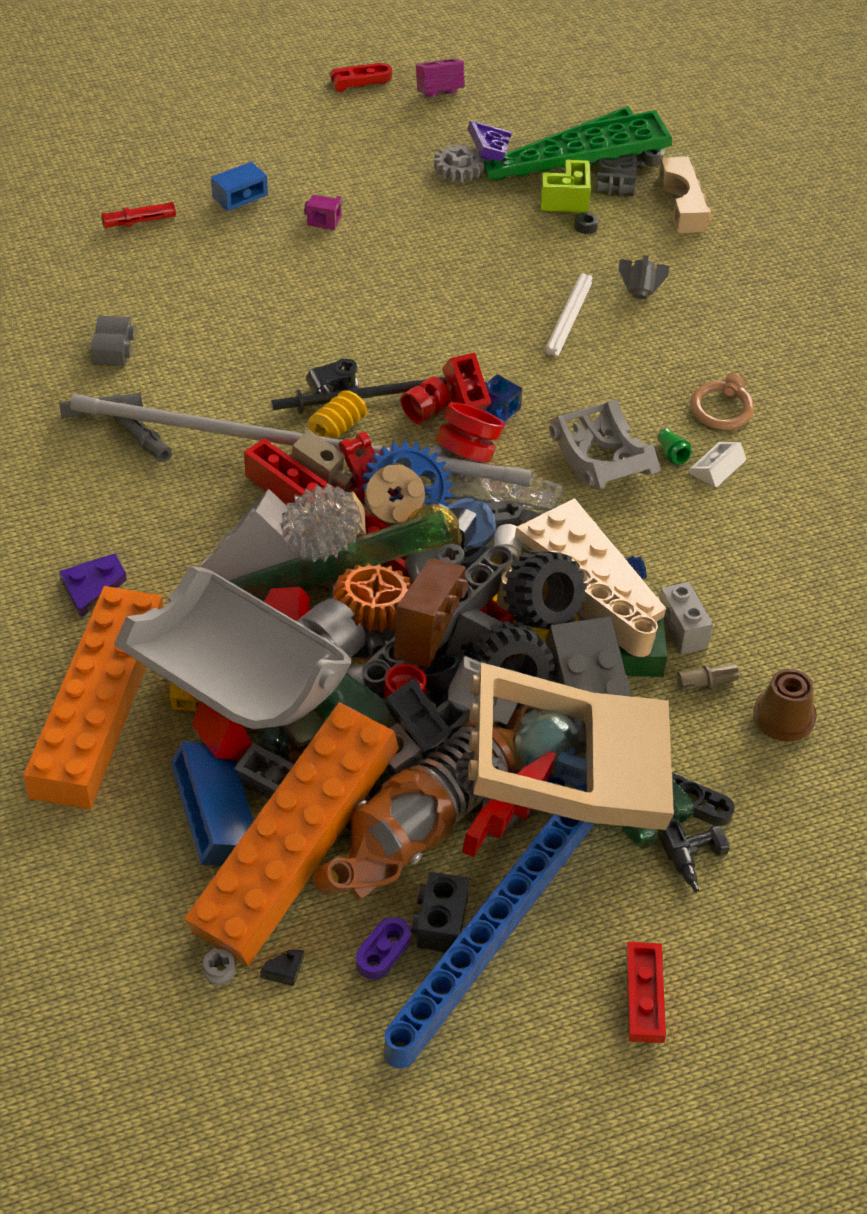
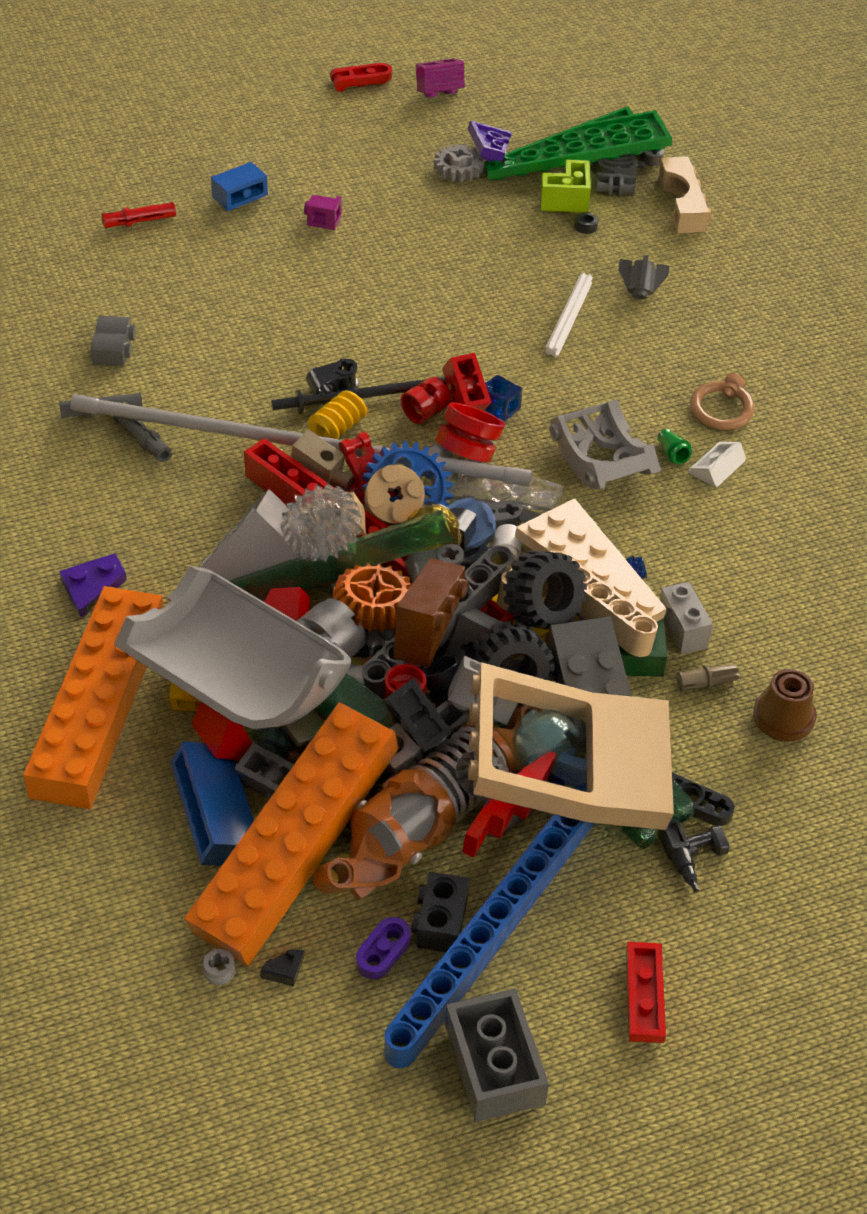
none -> dark grey brick [445,988,549,1122]

